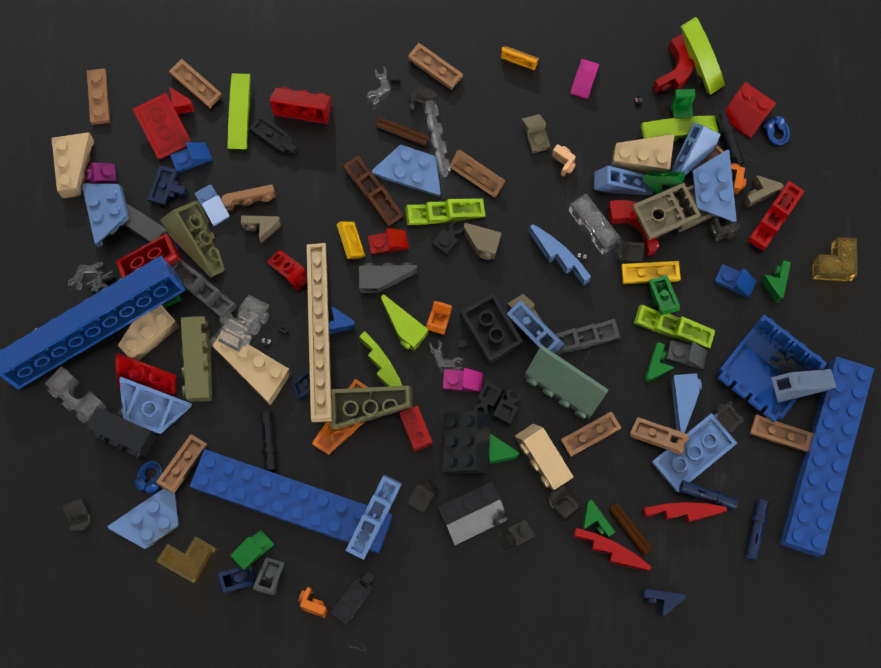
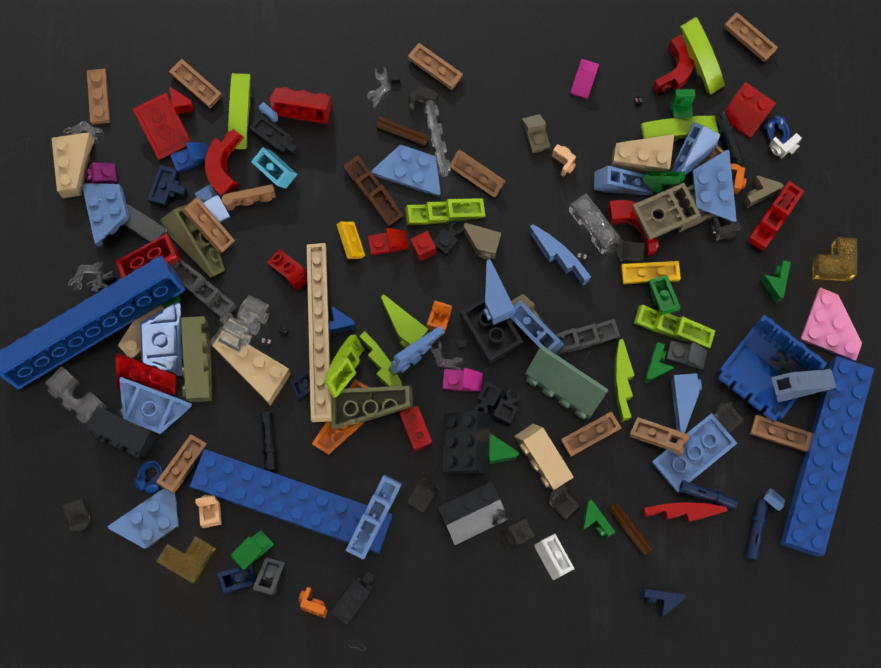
dark tan slope [241,215,281,243] -> none
dark grey slope [359,263,417,293] -> none
light orange slope [500,46,539,70] -> none
red slope [573,528,651,571] -> none
blue slope [714,264,756,298] -> none
none -> clear arm [63,121,104,141]
none -> medium blue wing [140,302,182,376]
none -> medium nougat plate [182,197,235,254]
none -> light nougat bracket [195,495,222,528]
none -> red arch [205,129,244,196]
none -> medium azure brick [251,147,297,189]
none -> medium blue tile [259,102,279,124]
none -> lime slope [324,335,364,398]
none -> medium blue wing [388,326,445,376]
none -> red brick [410,231,436,262]
none -> medium blue slope [483,259,515,325]
none -> white slope [534,534,574,580]
none -> lime slope [614,339,635,422]
none -> medium nougat plate [724,12,778,62]
none -> medium blue tile [763,489,785,511]
none -> white bracket [769,133,802,159]
none -> bright pink plate [800,288,862,362]

